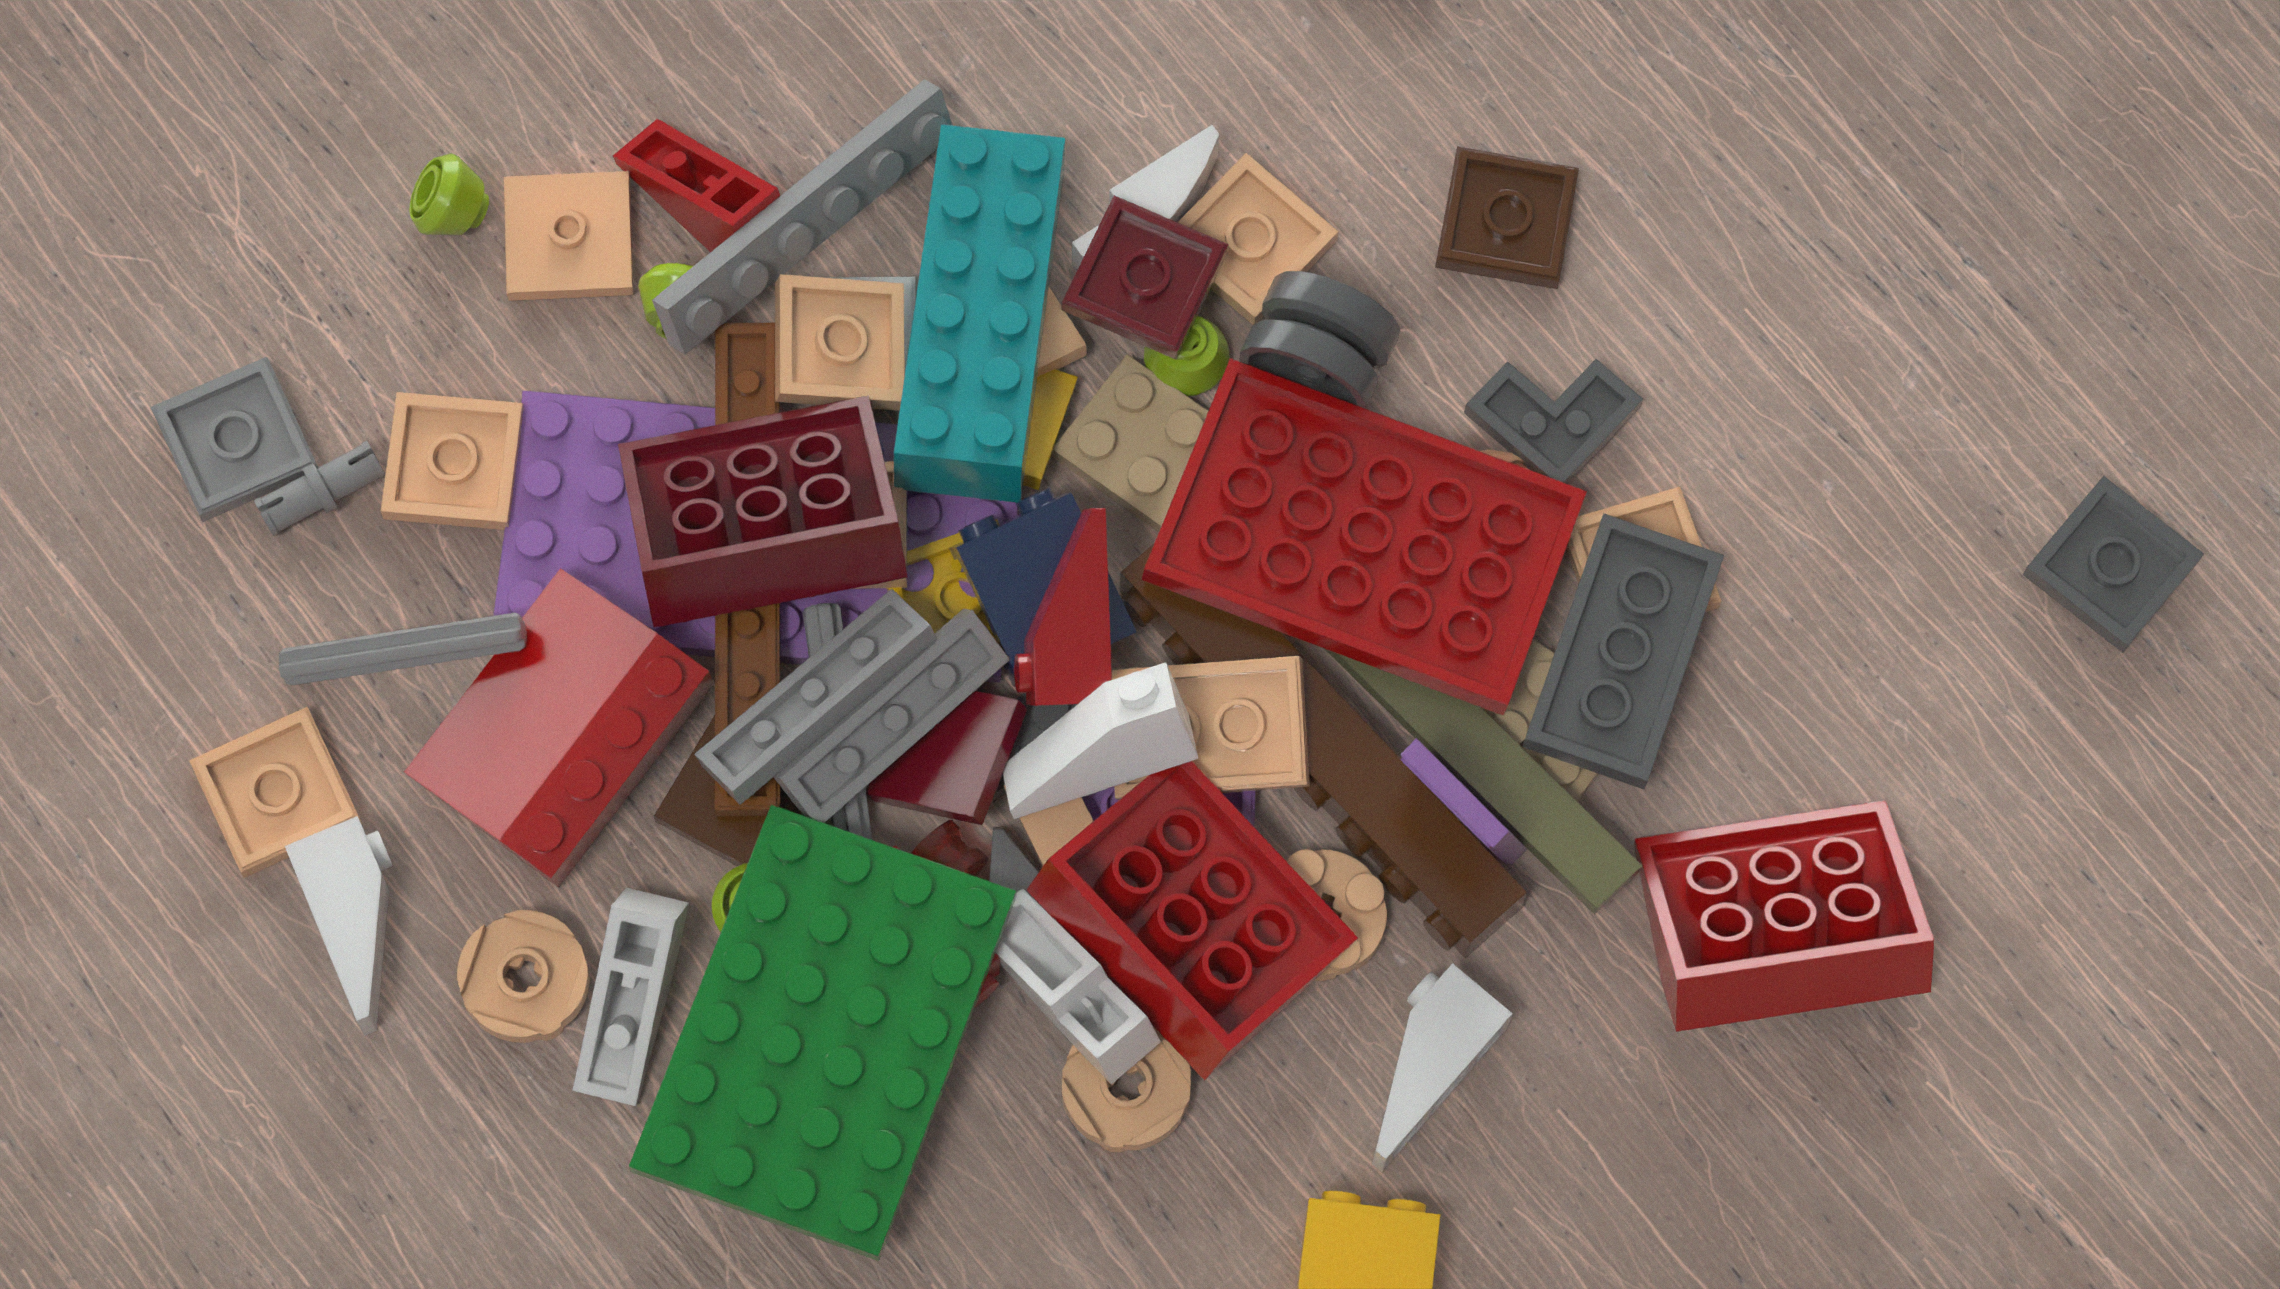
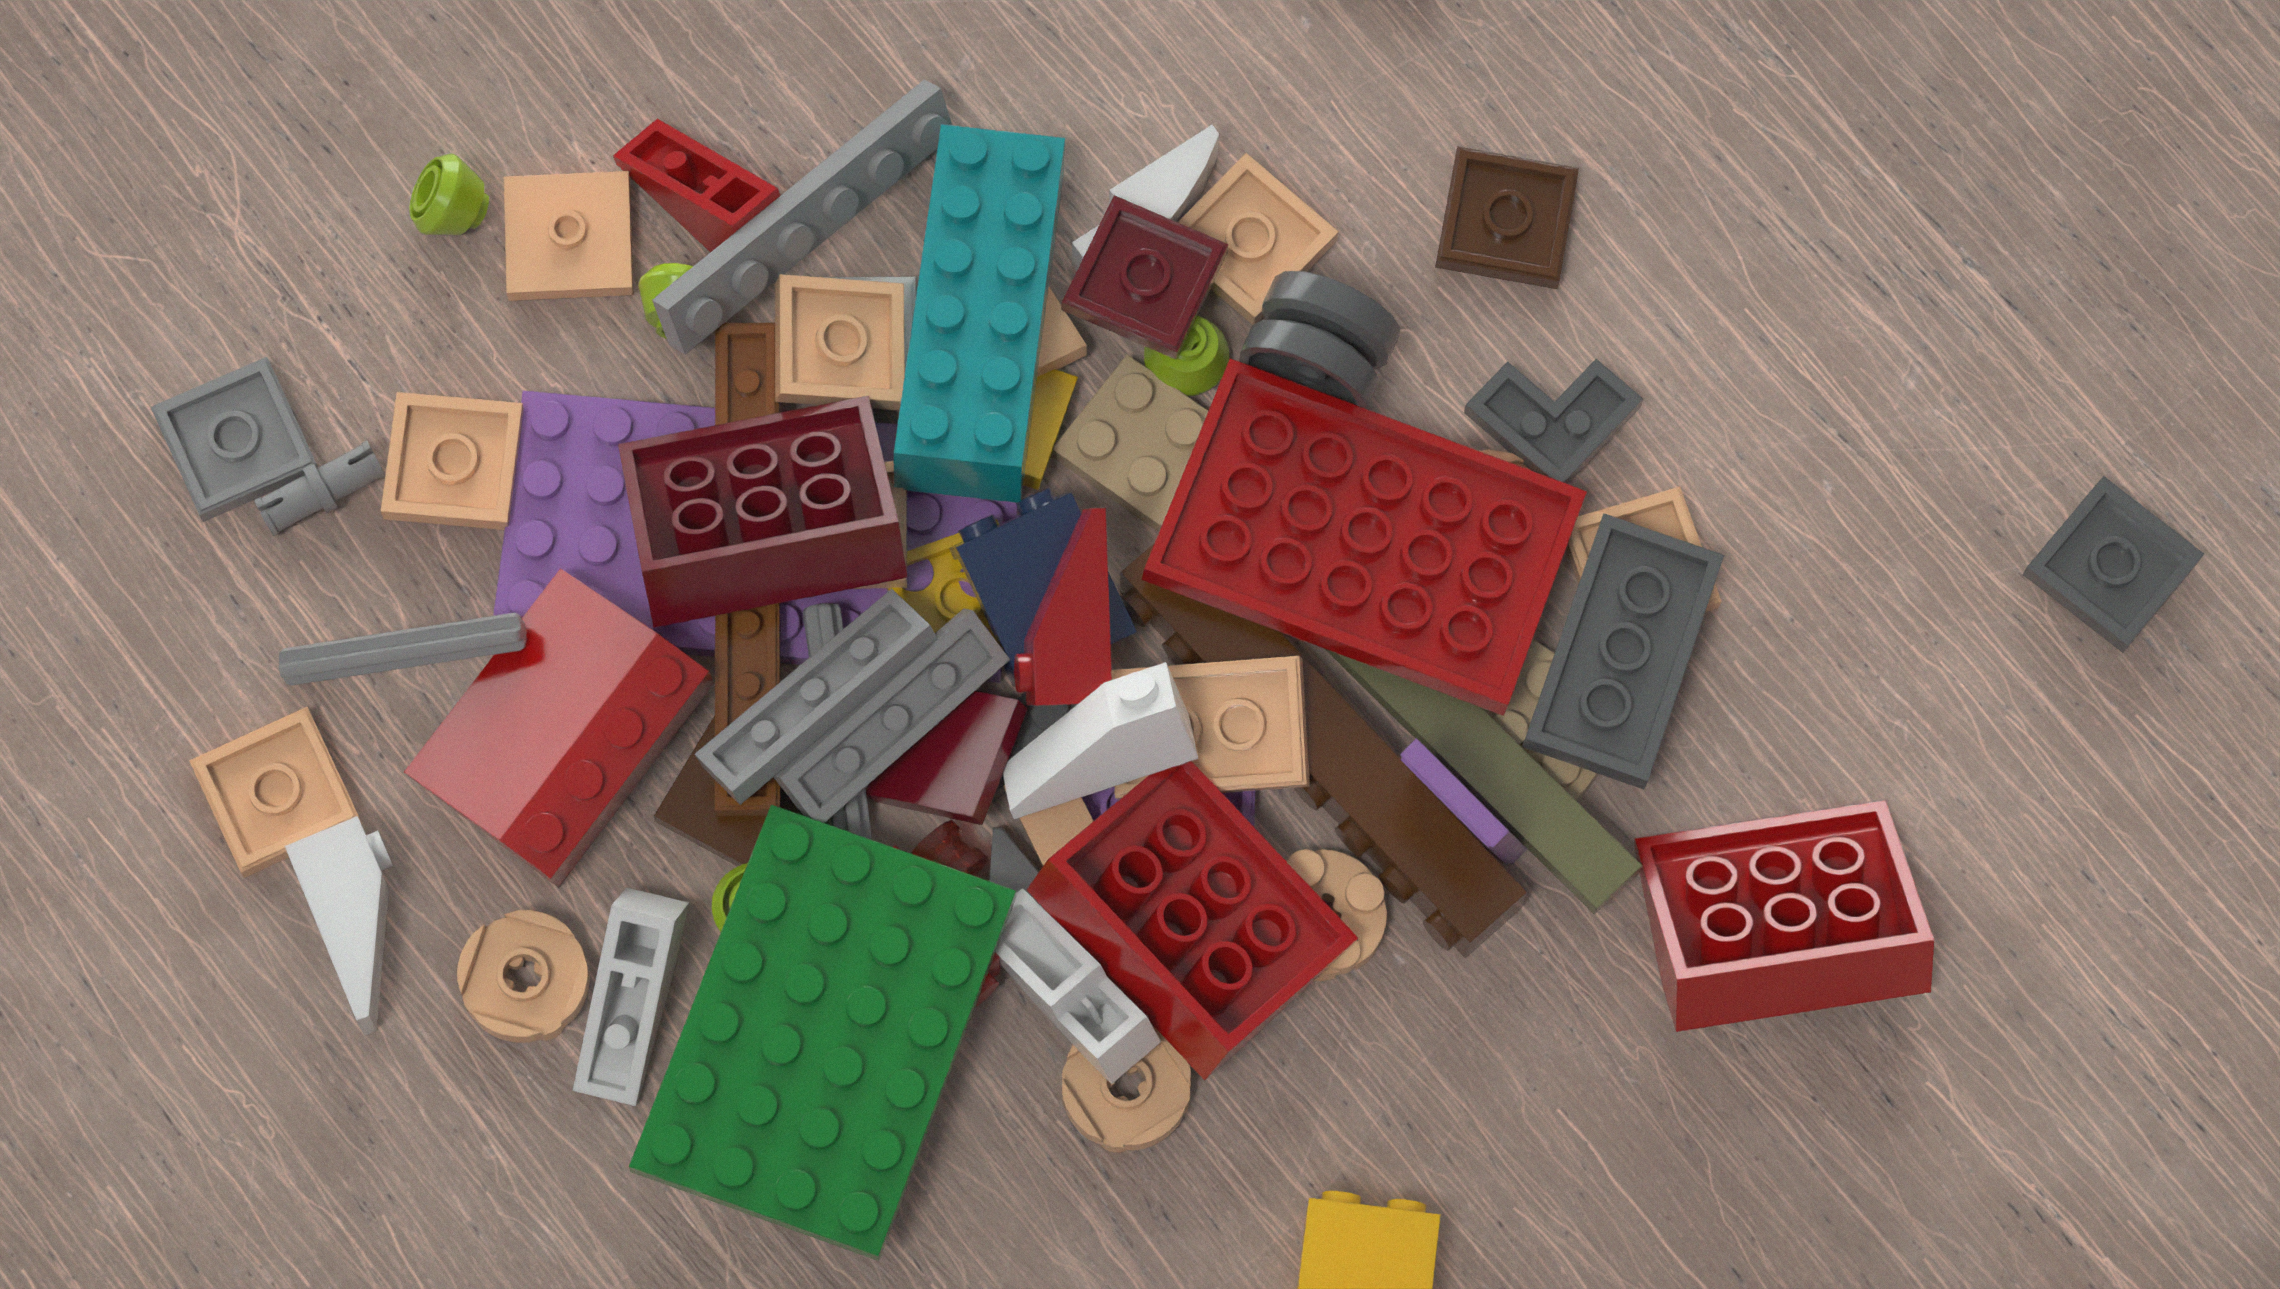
white slope [1372,963,1513,1172] -> none

